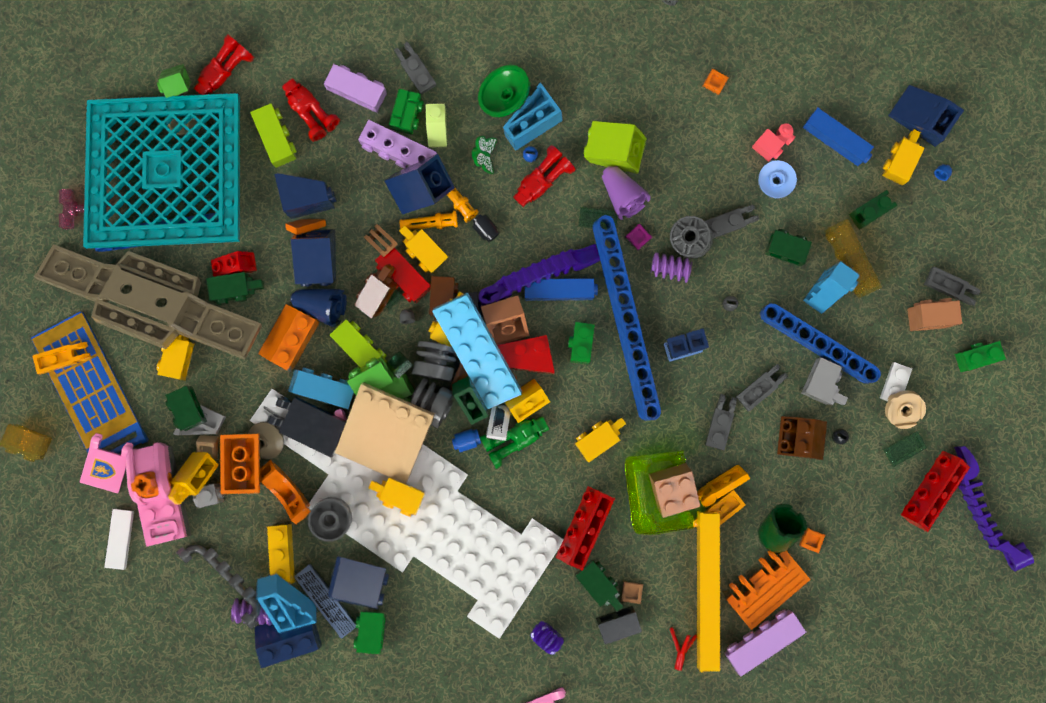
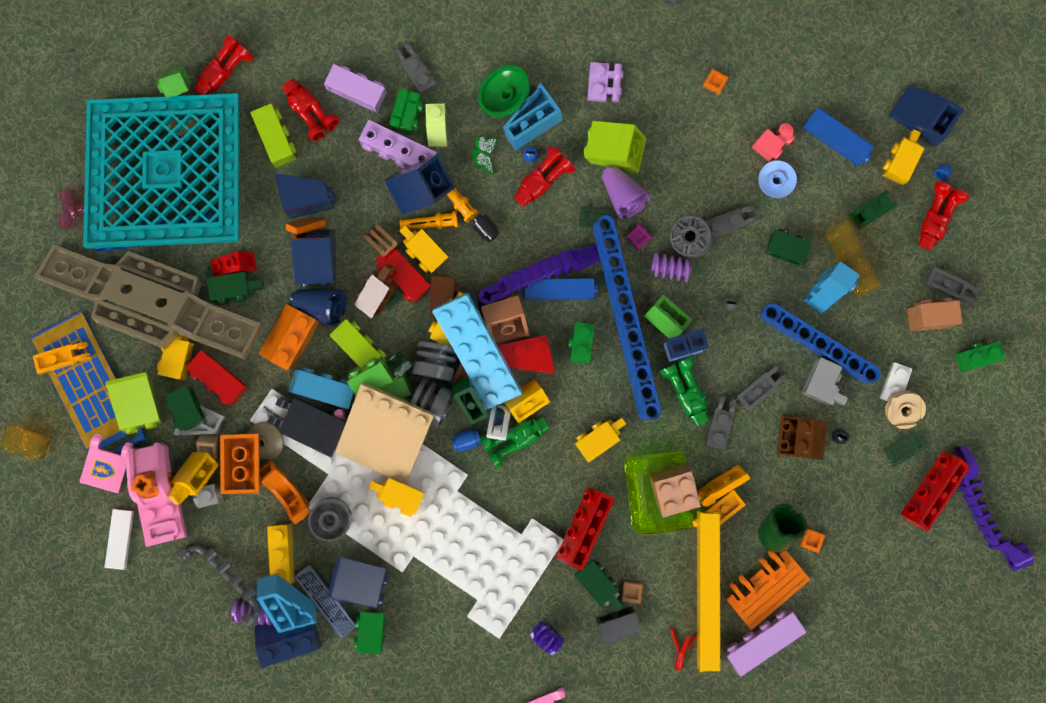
dark grey hinge [400,309,415,324] -> none
none -> lime slope [106,372,162,434]
none -> red brick [186,350,249,405]
none -> lavender plate [587,62,623,103]
none -> bright green brick [644,294,692,338]
none -> green piece [660,356,709,426]
none -> red piece [917,181,970,251]

